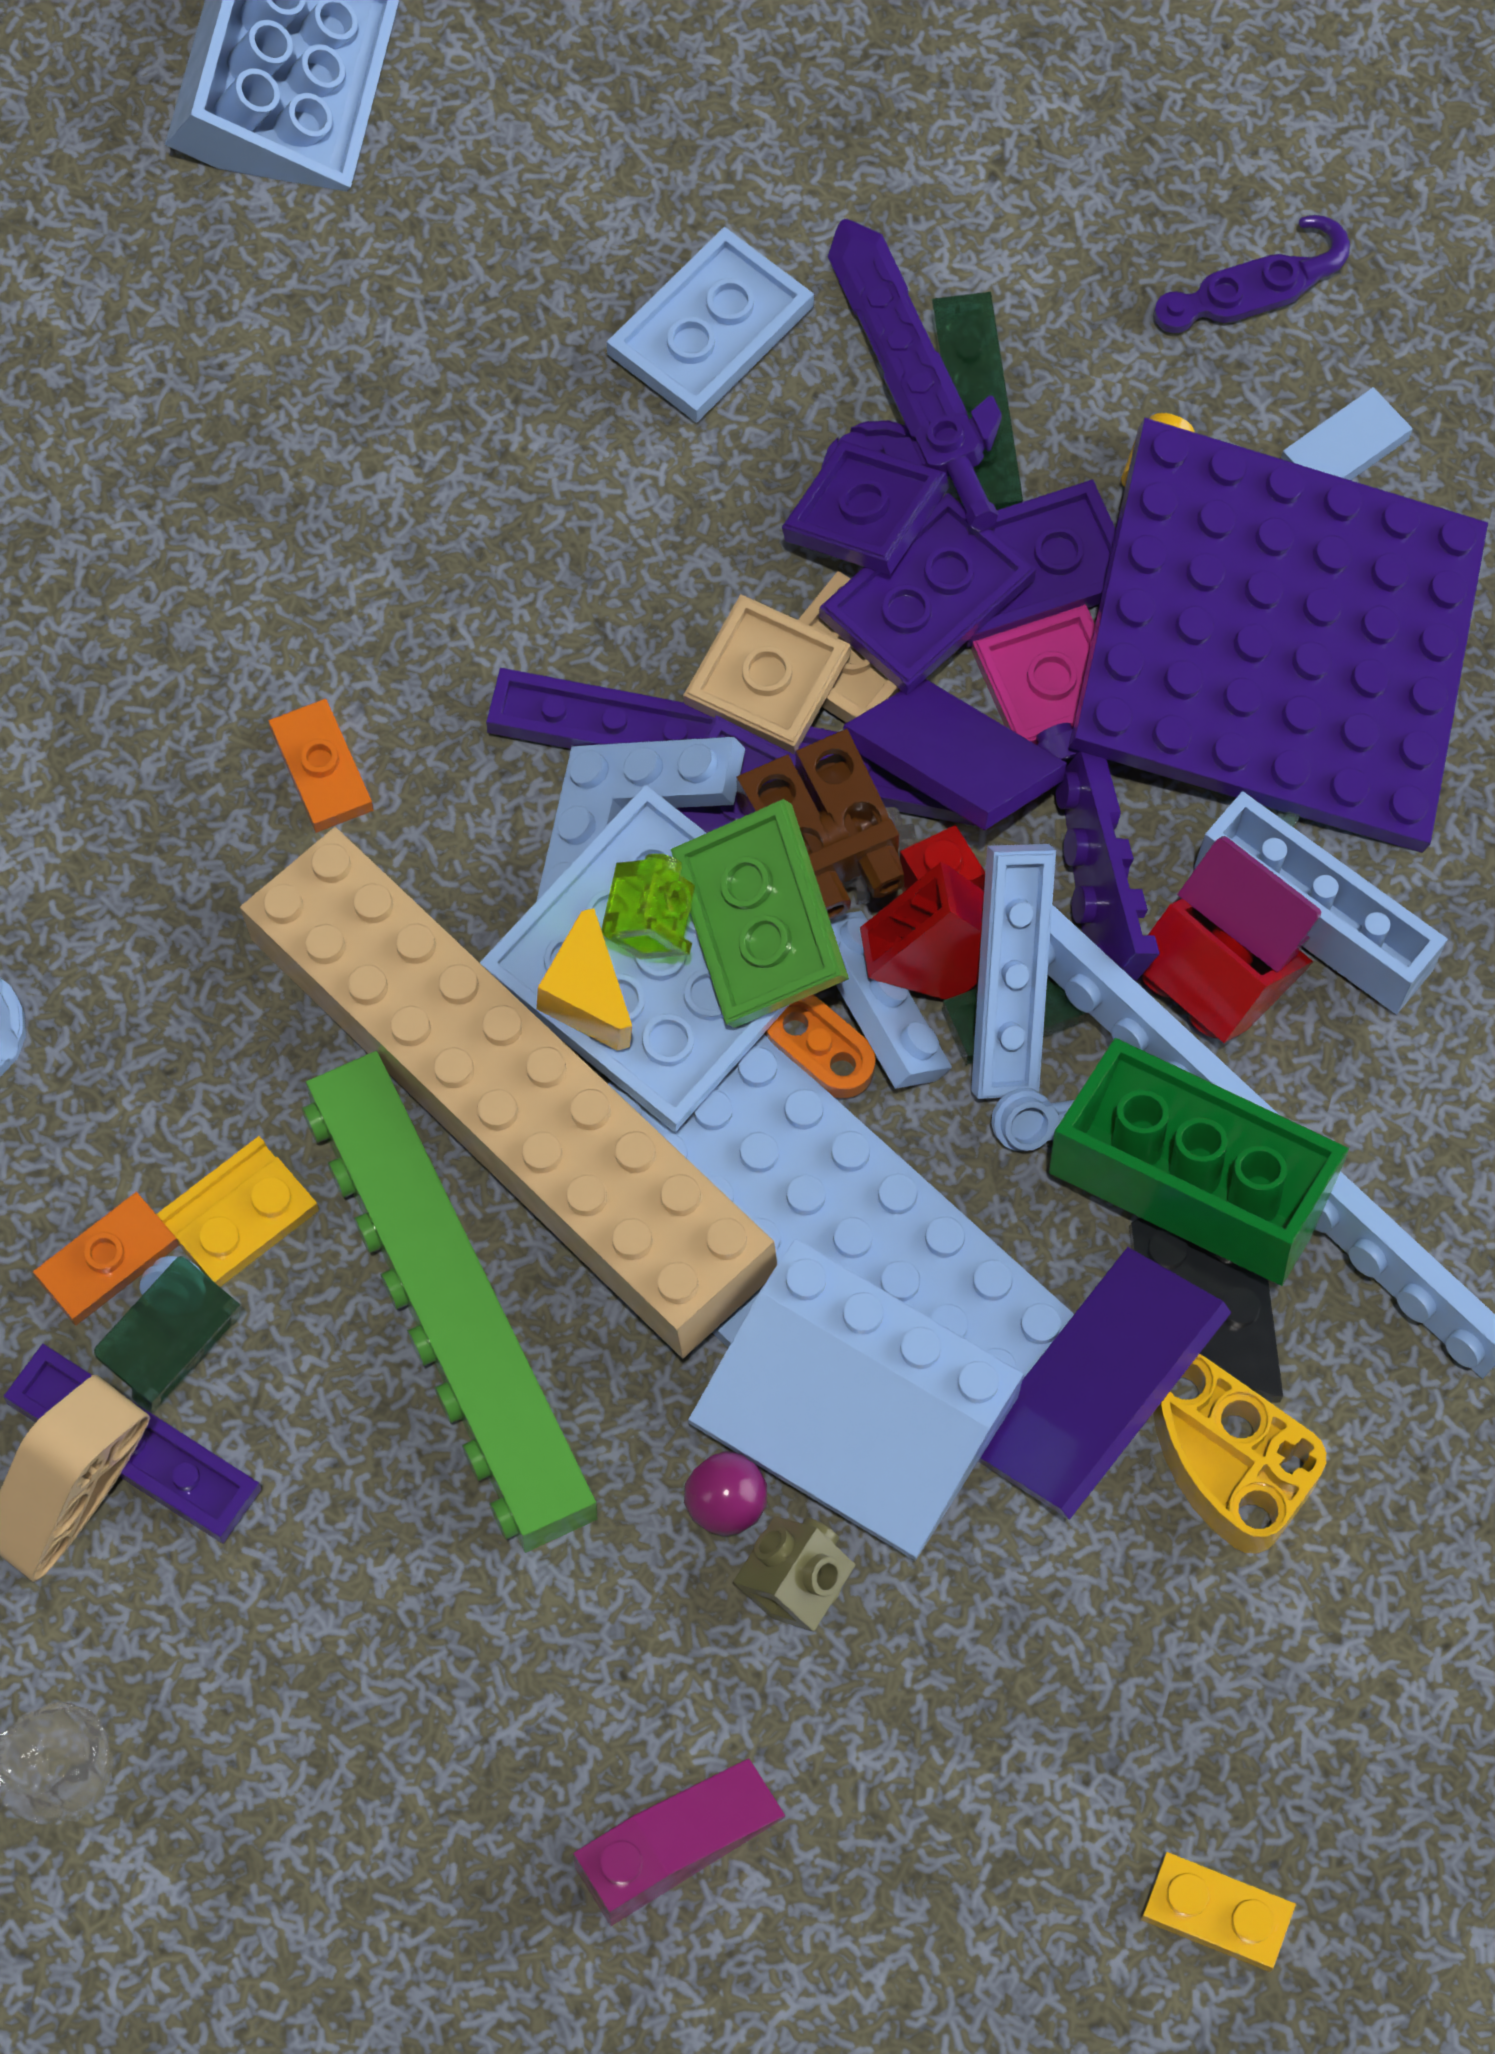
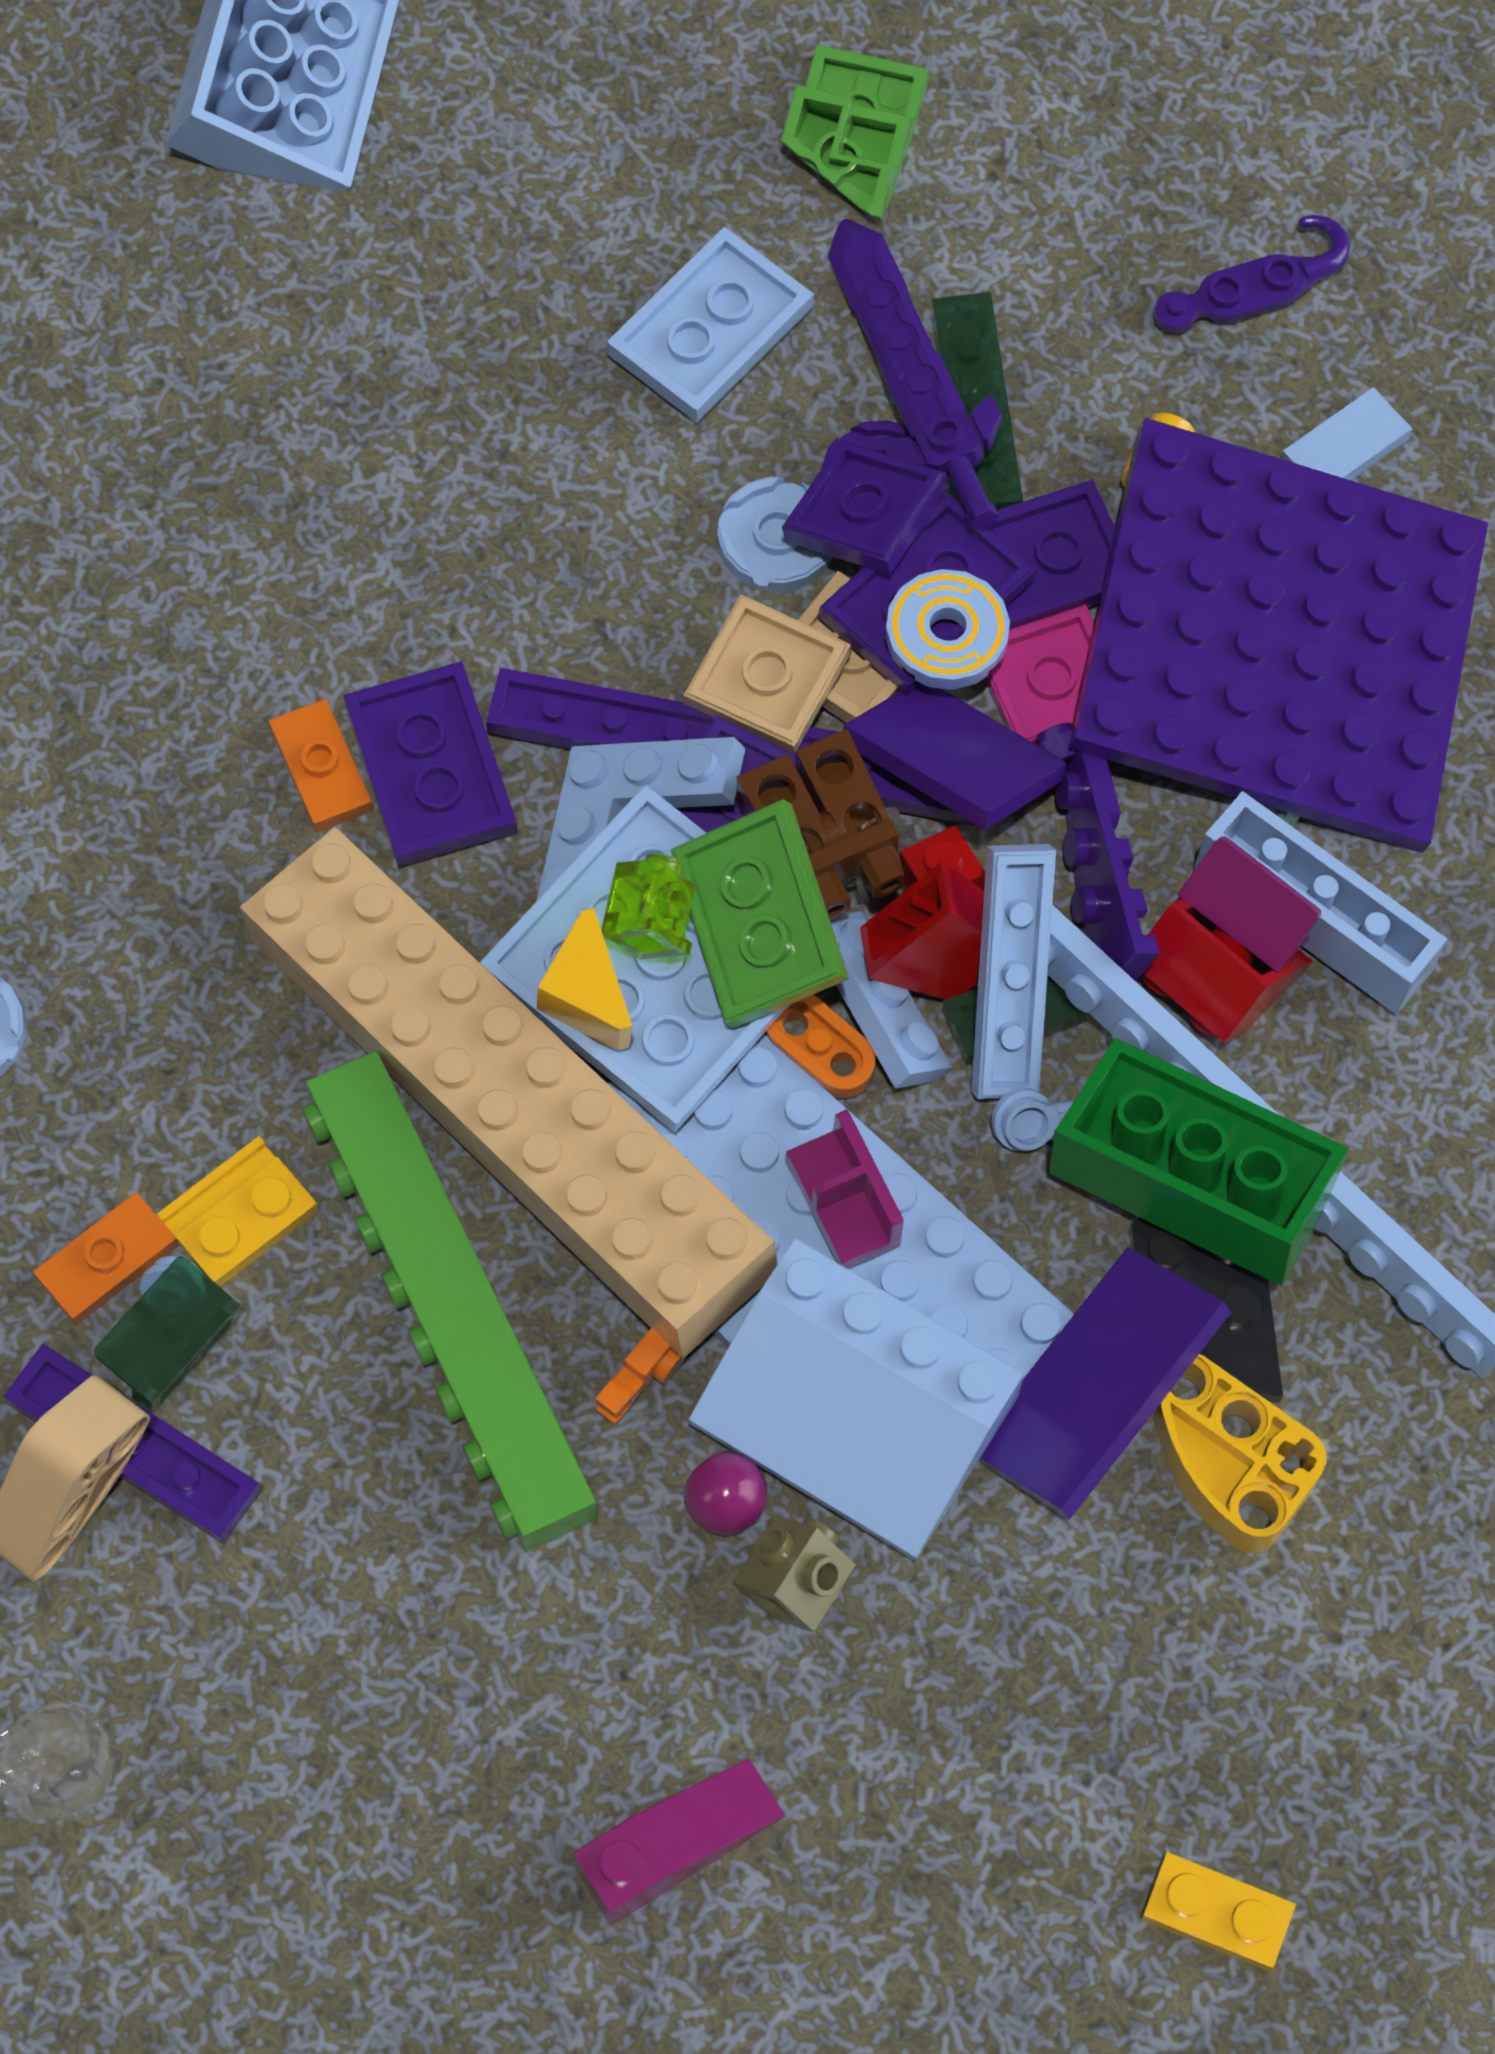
none -> dark purple plate [343,661,518,867]
none -> orange plate [595,1327,686,1426]
none -> light blue tile [717,477,833,592]
none -> bright green slope [781,45,930,221]
none -> magenta panel [786,1109,904,1269]
none -> light blue tile [885,569,1010,690]

